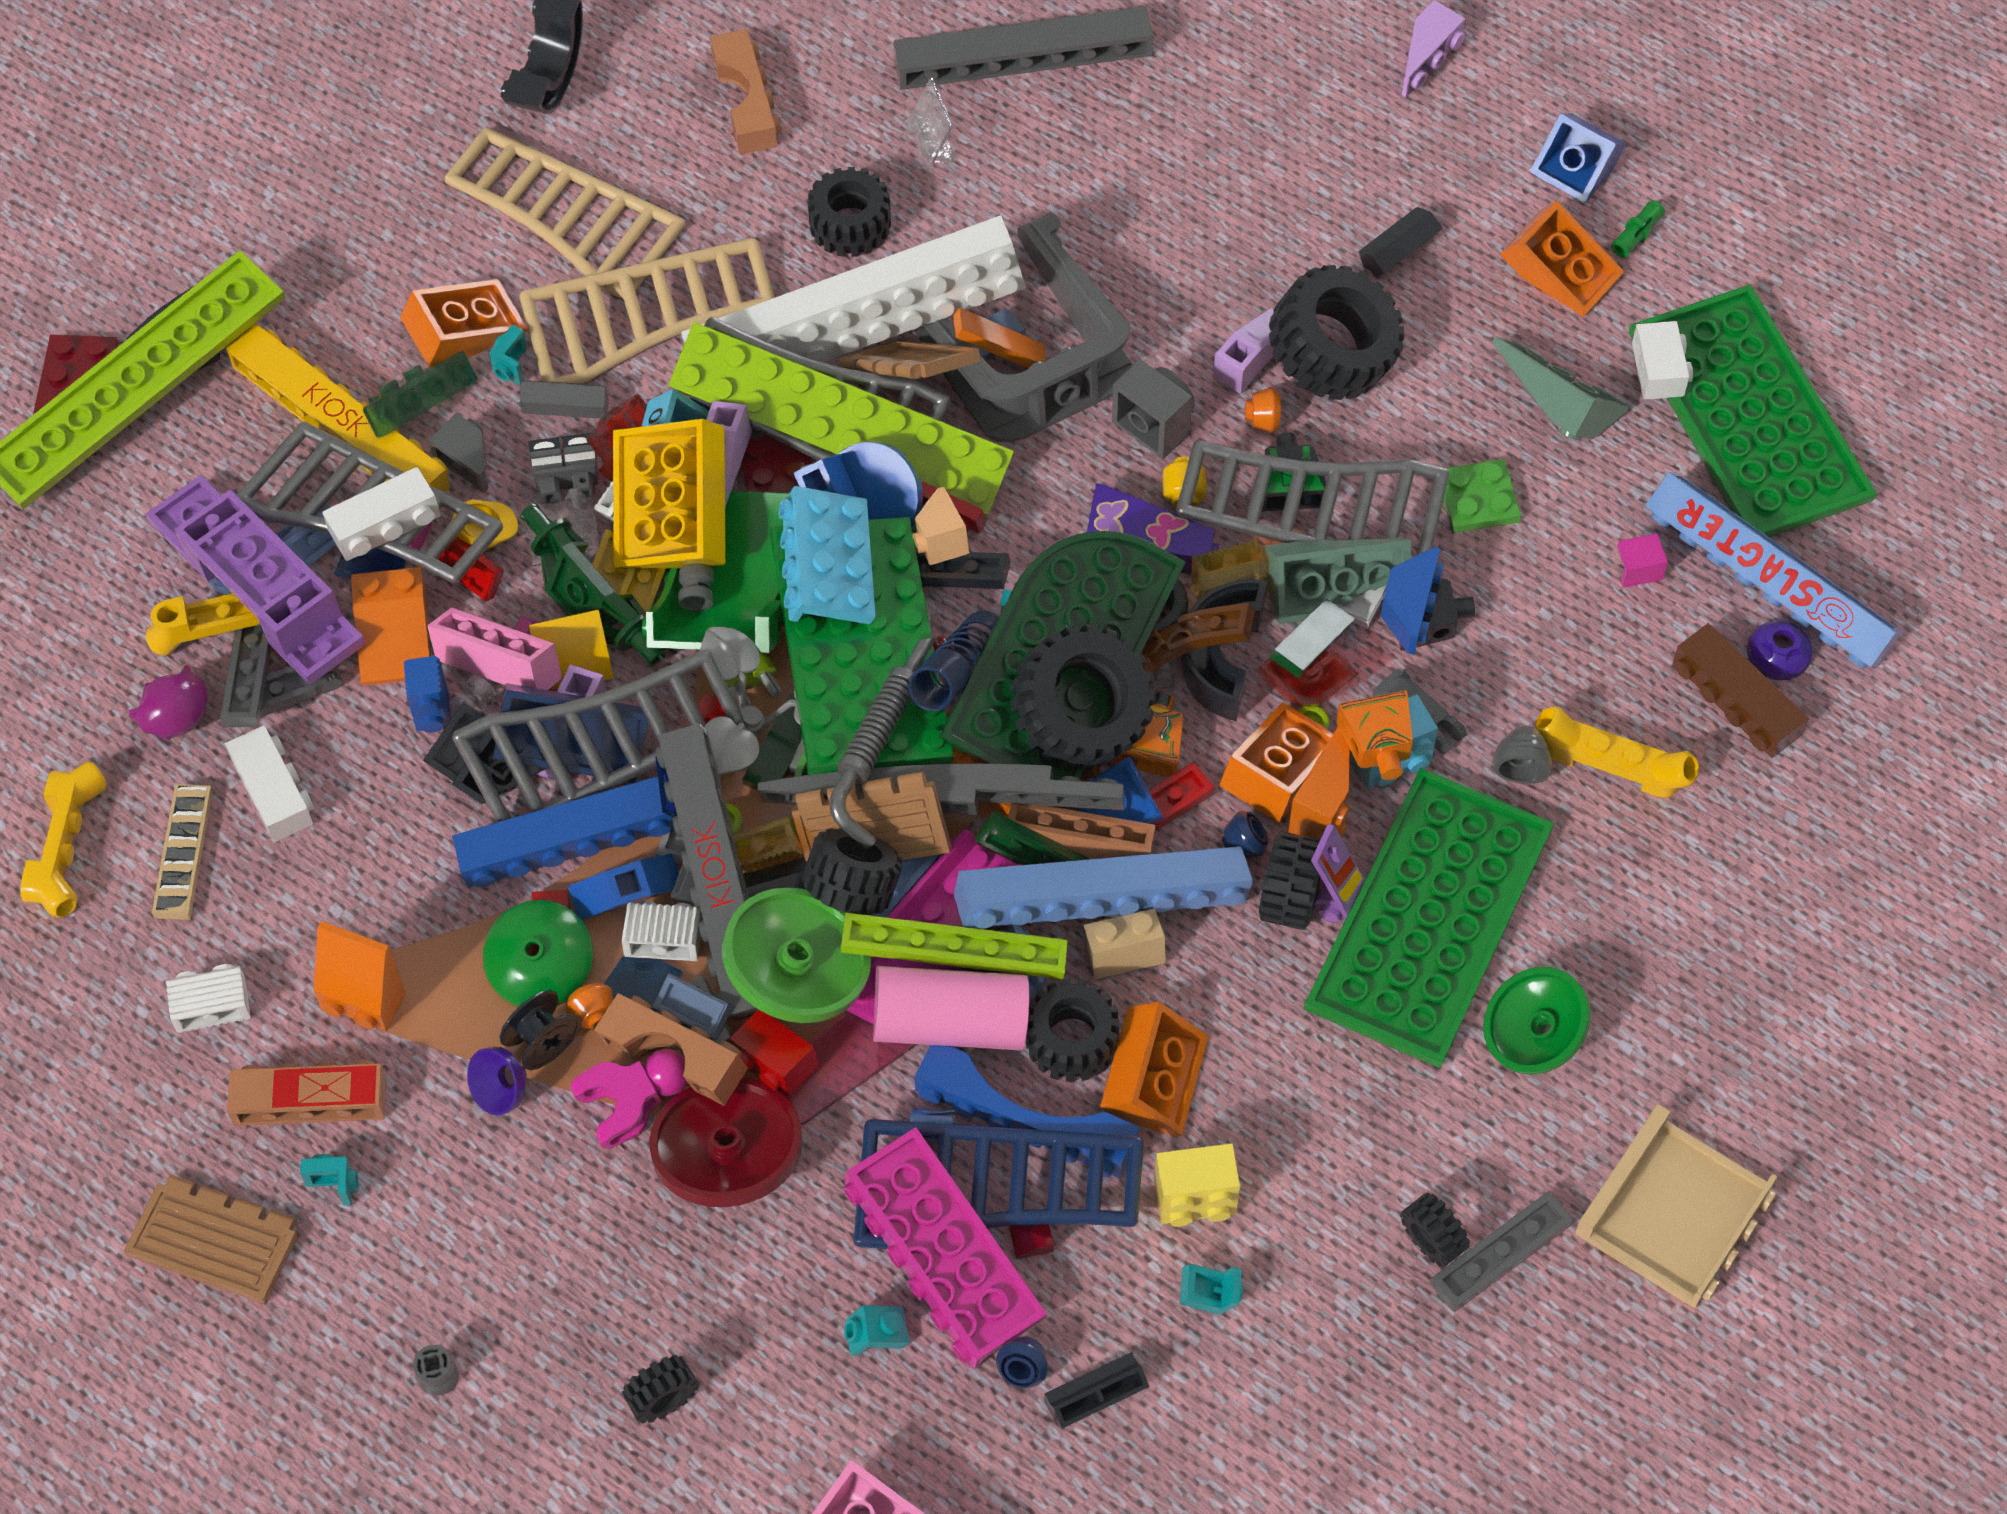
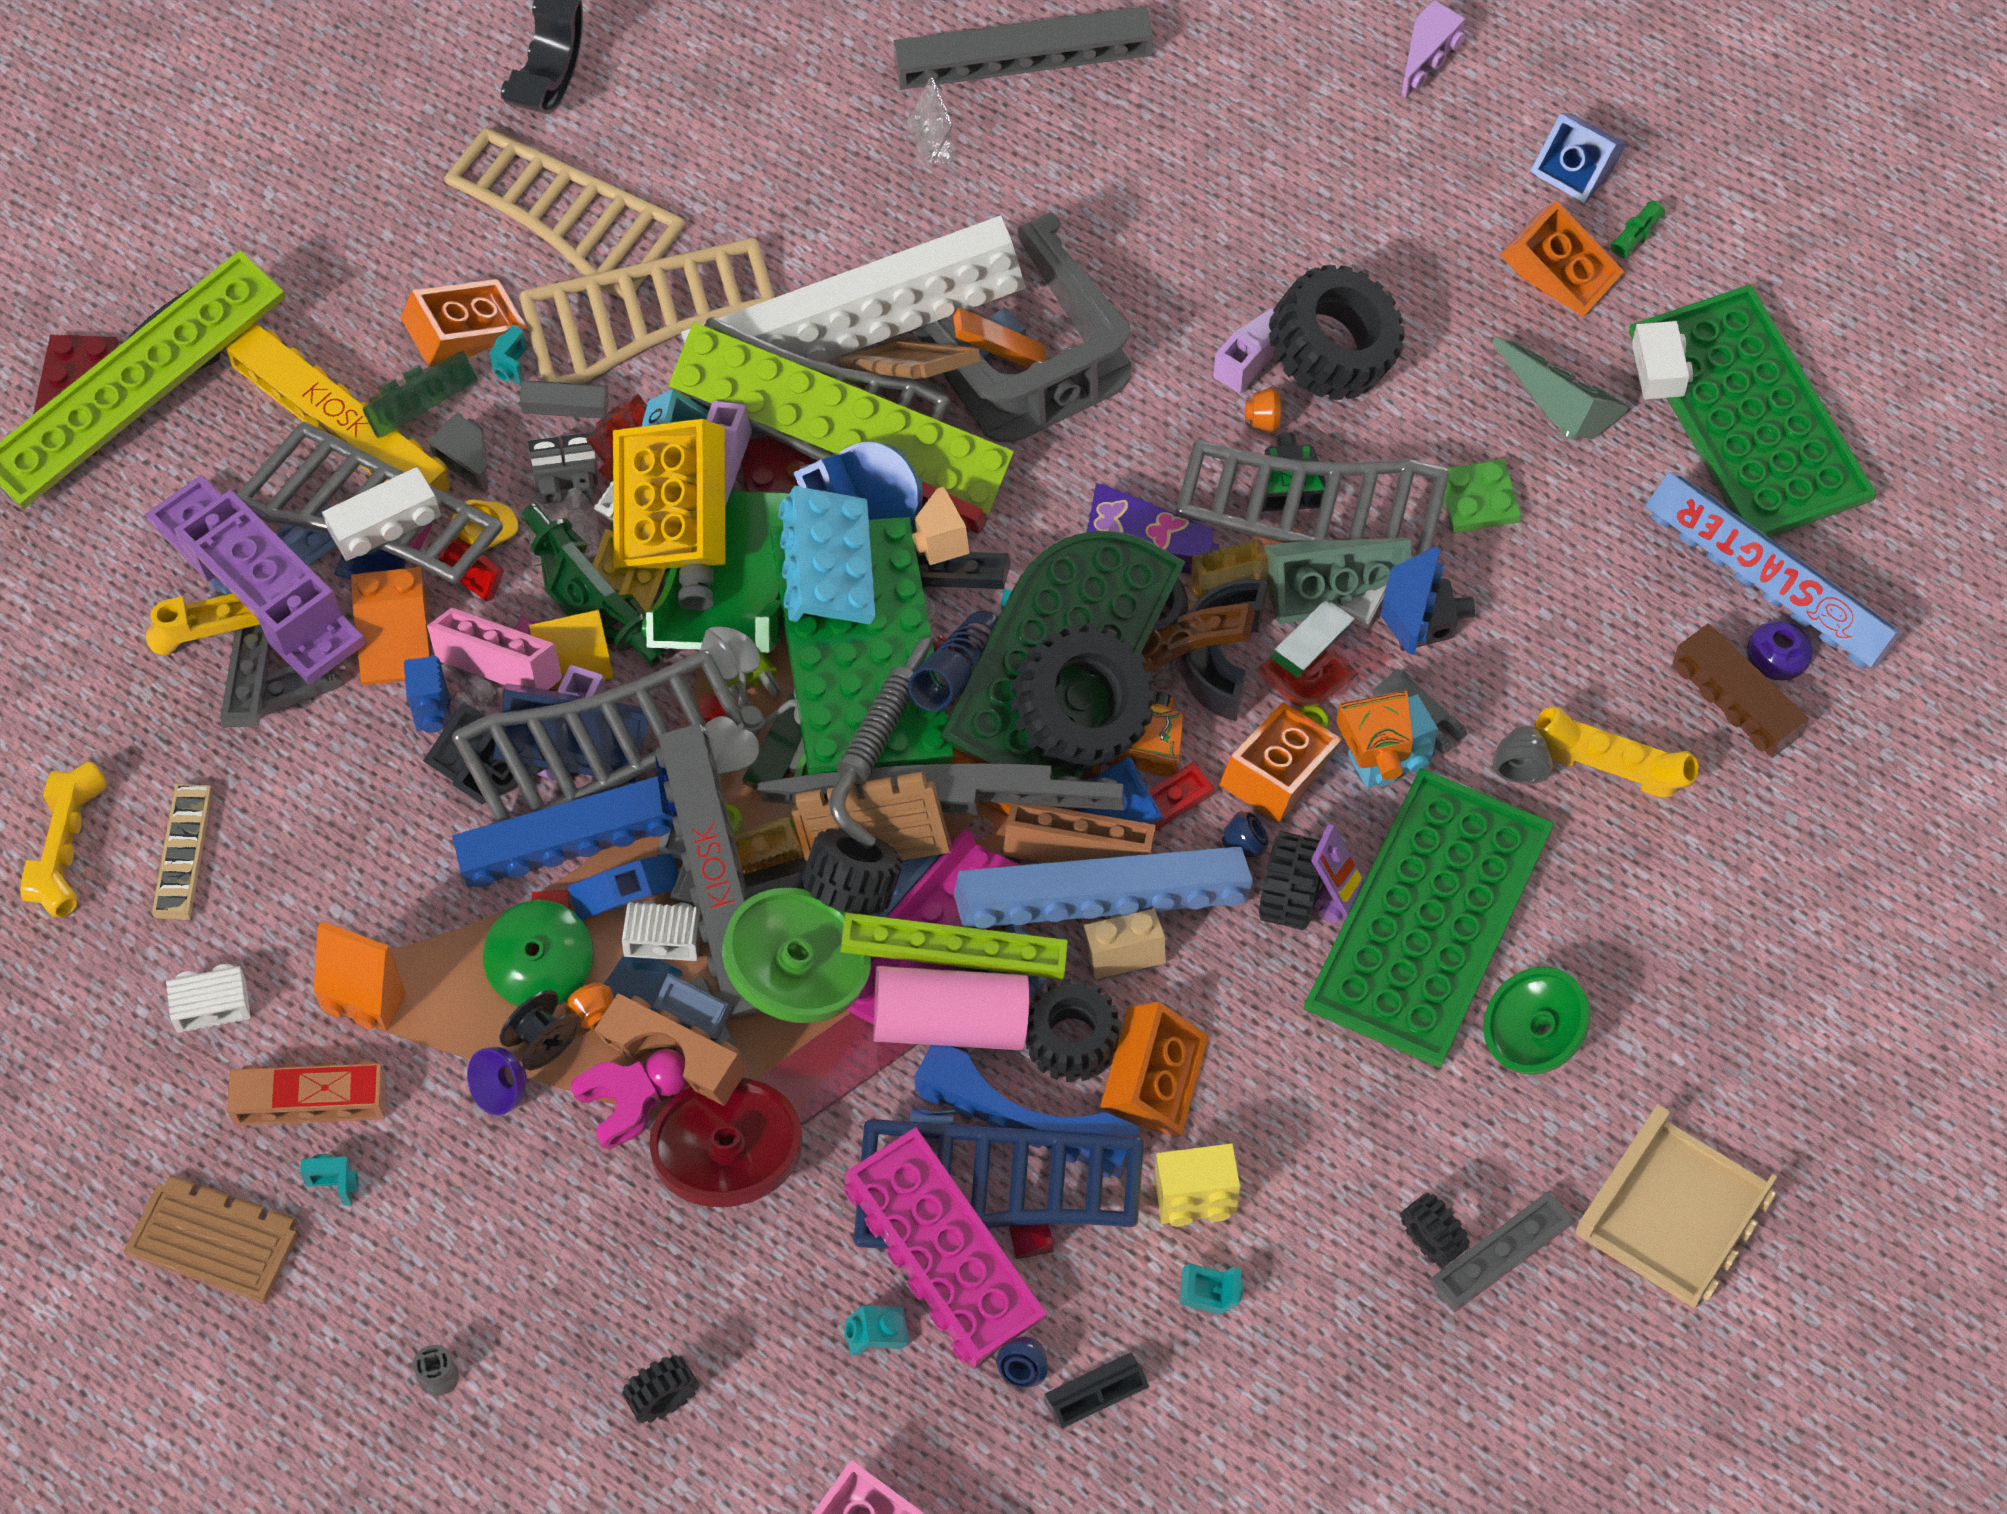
magenta helmet [129,665,208,740] -> none
white brick [225,725,315,842] -> none
nougat arch [710,29,781,155] -> none
red brick [729,1009,820,1097] -> none
black tyre [807,167,891,257] -> none
dark green tile [975,811,1089,865] -> none
dark grey piece [1112,359,1195,459] -> none
yellow head [1162,456,1207,509] -> none
orange slope [1288,727,1350,840] -> none
black piece [1358,207,1443,278] -> none
dark pink panel [1617,534,1668,588] -> none

